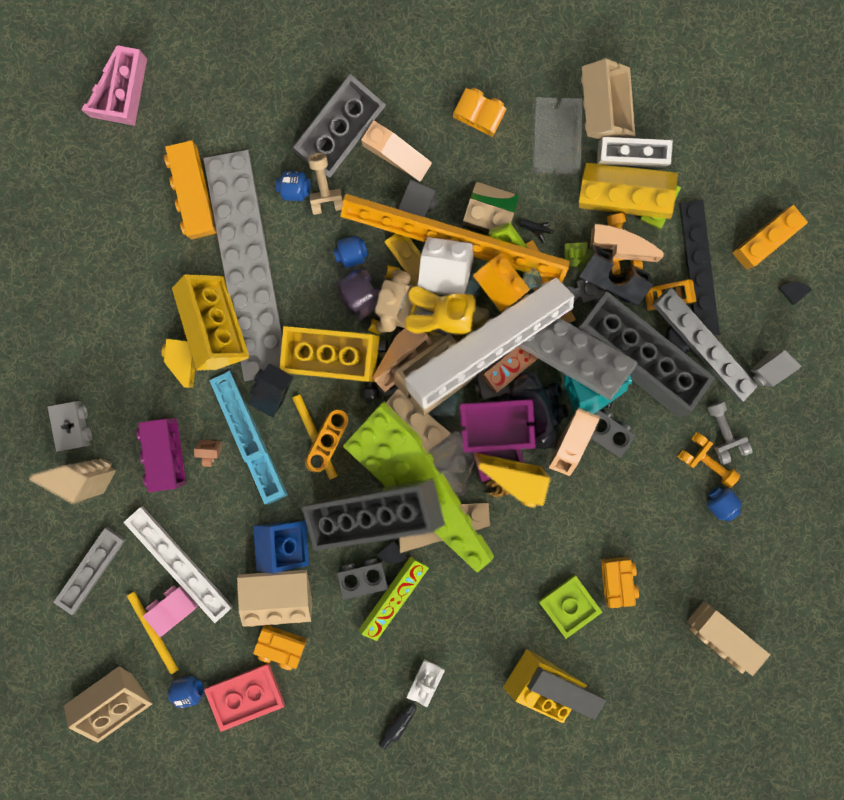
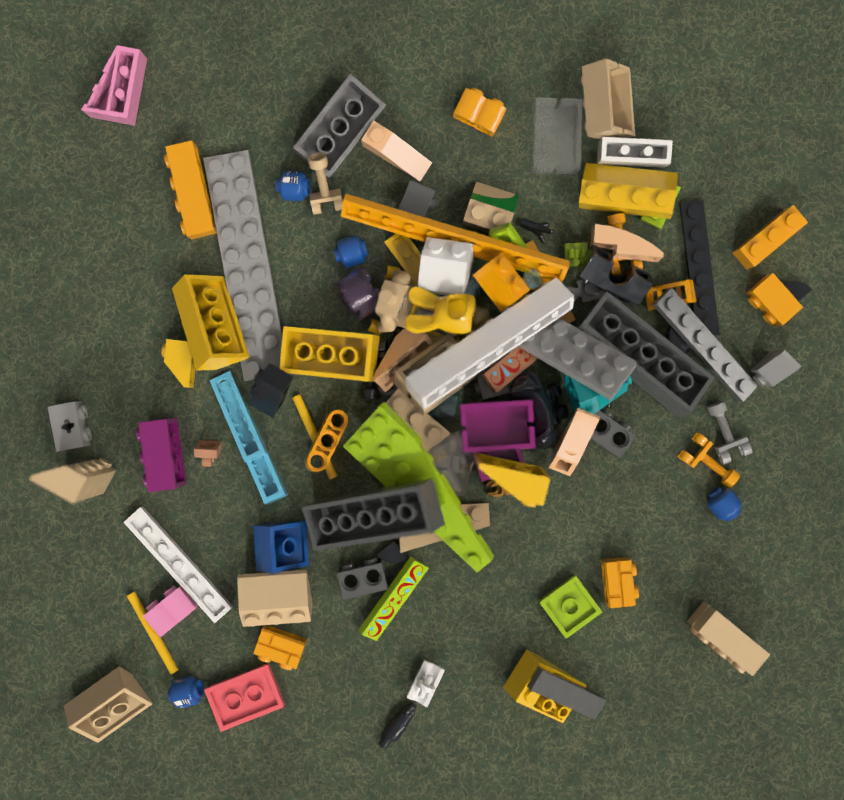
light grey plate [53,527,126,615] -> none
none -> light orange brick [746,273,803,327]

